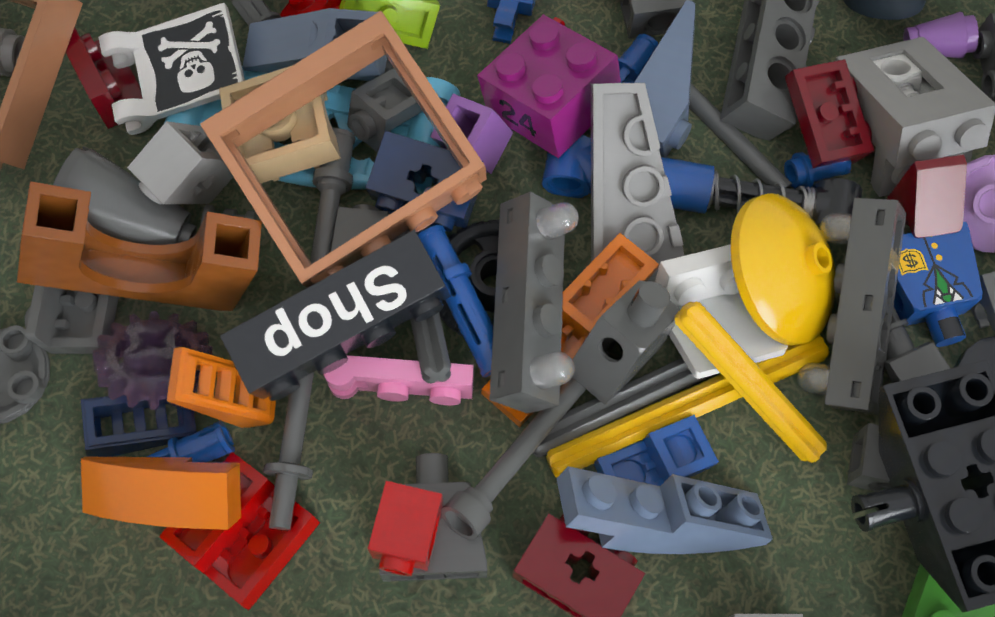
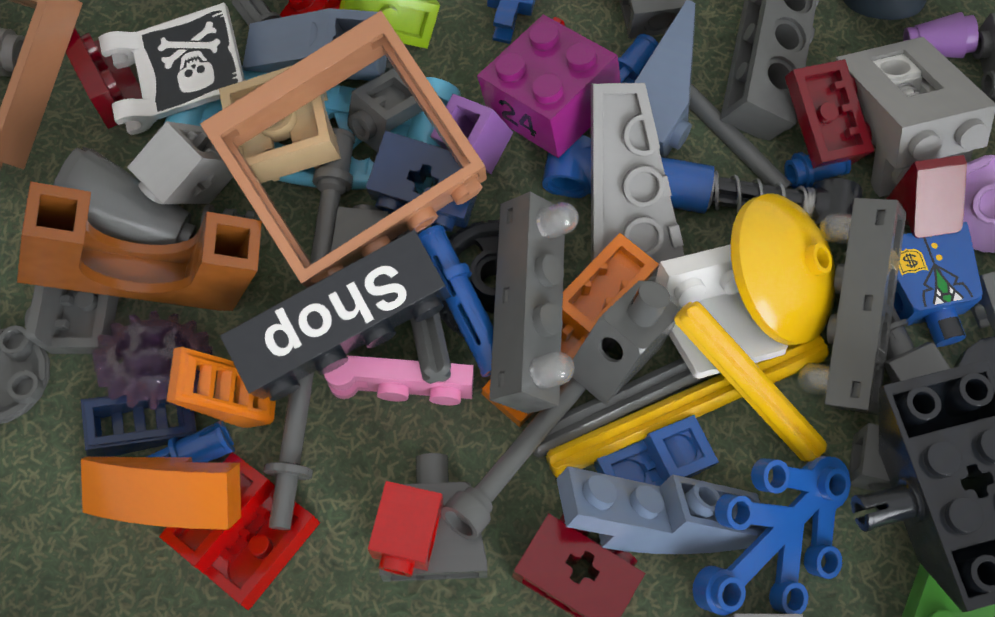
none -> blue plant [692,456,851,615]

